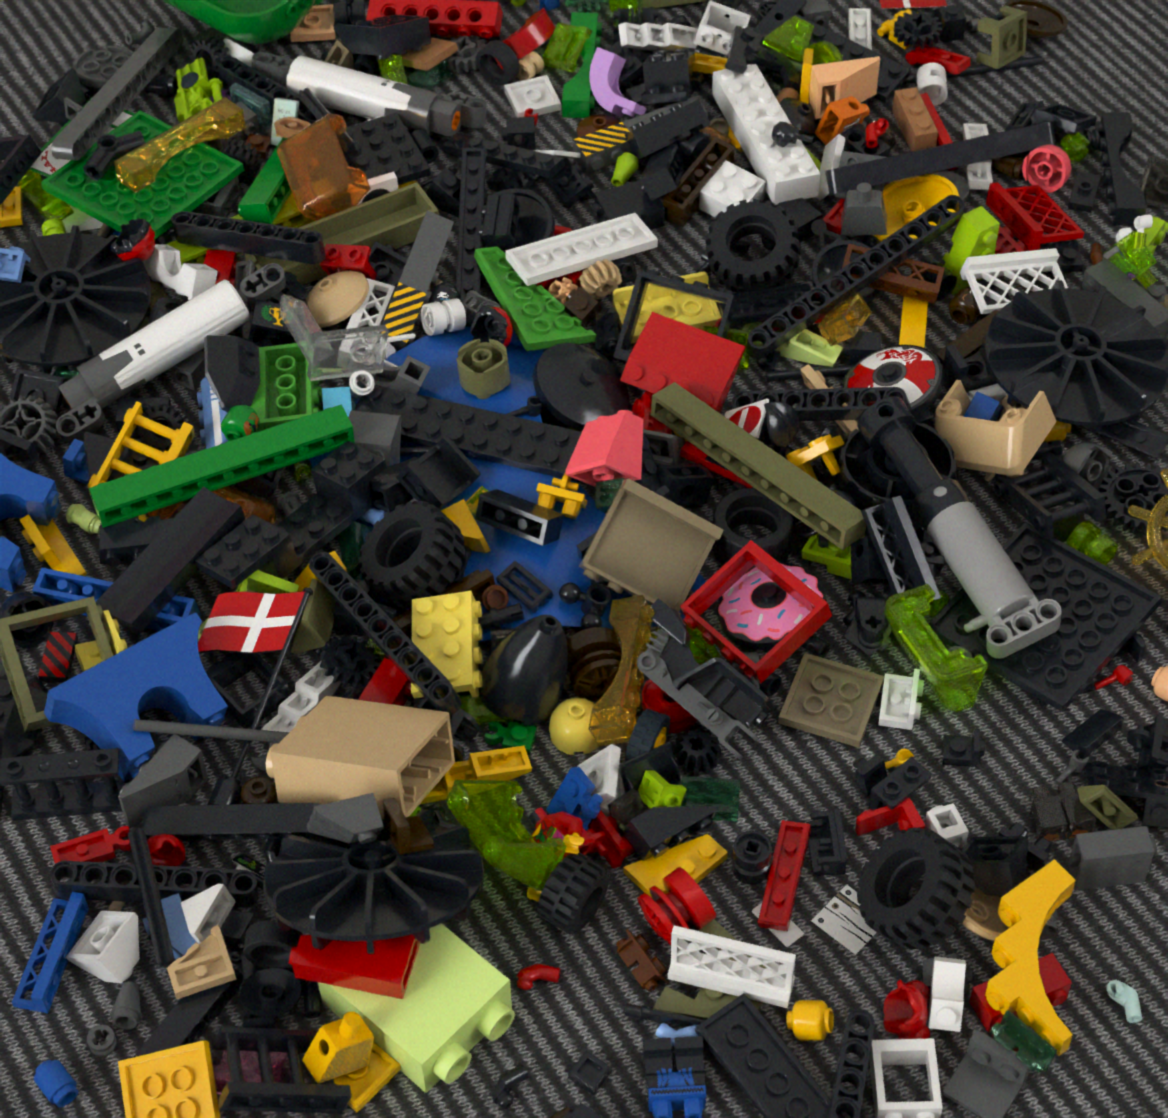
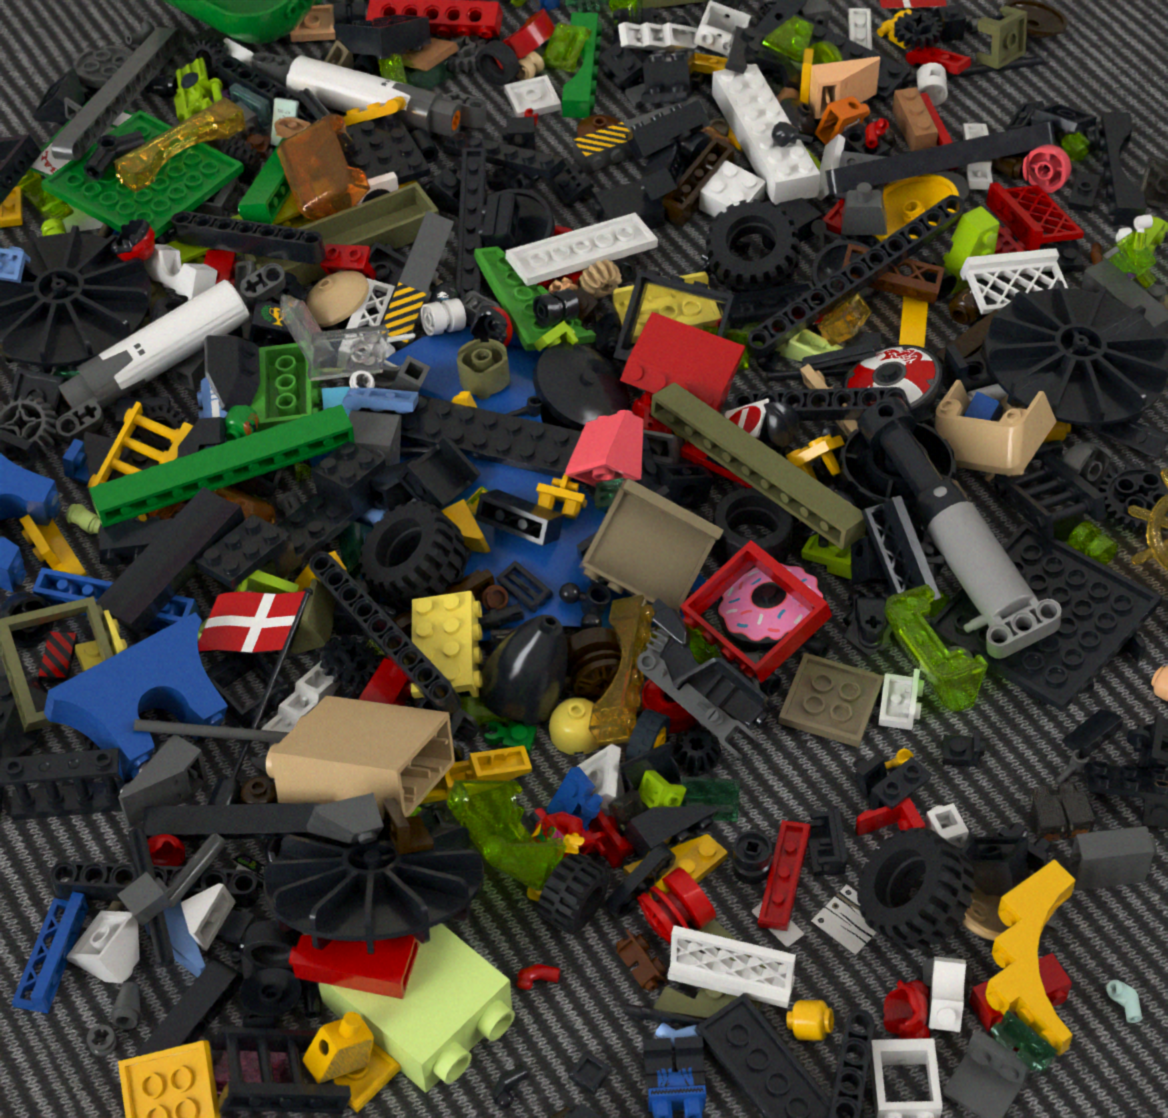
blue brick [33,1060,79,1108] -> none
red plate [50,826,131,864] -> none
tan wing [167,925,236,999] -> none
white piece [533,150,581,158] -> none
lavender arch [590,47,647,118] -> none
lime cone [611,152,639,187] -> none
olive slope [1077,785,1138,830] -> none
red hand [1094,665,1133,690] -> none
none -> dark grey brick [117,872,171,926]
none -> dark grey axle [165,833,225,908]
none -> black tile [178,417,226,458]
none -> yellow plate [339,96,406,127]
none -> medium blue hinge [342,387,418,414]
none -> yellow tile [451,391,477,408]
none -> black wheel [533,288,579,327]
none -> lime bracket [533,321,578,351]
none -> black beam [605,844,676,919]
none -> black axle [802,343,876,370]

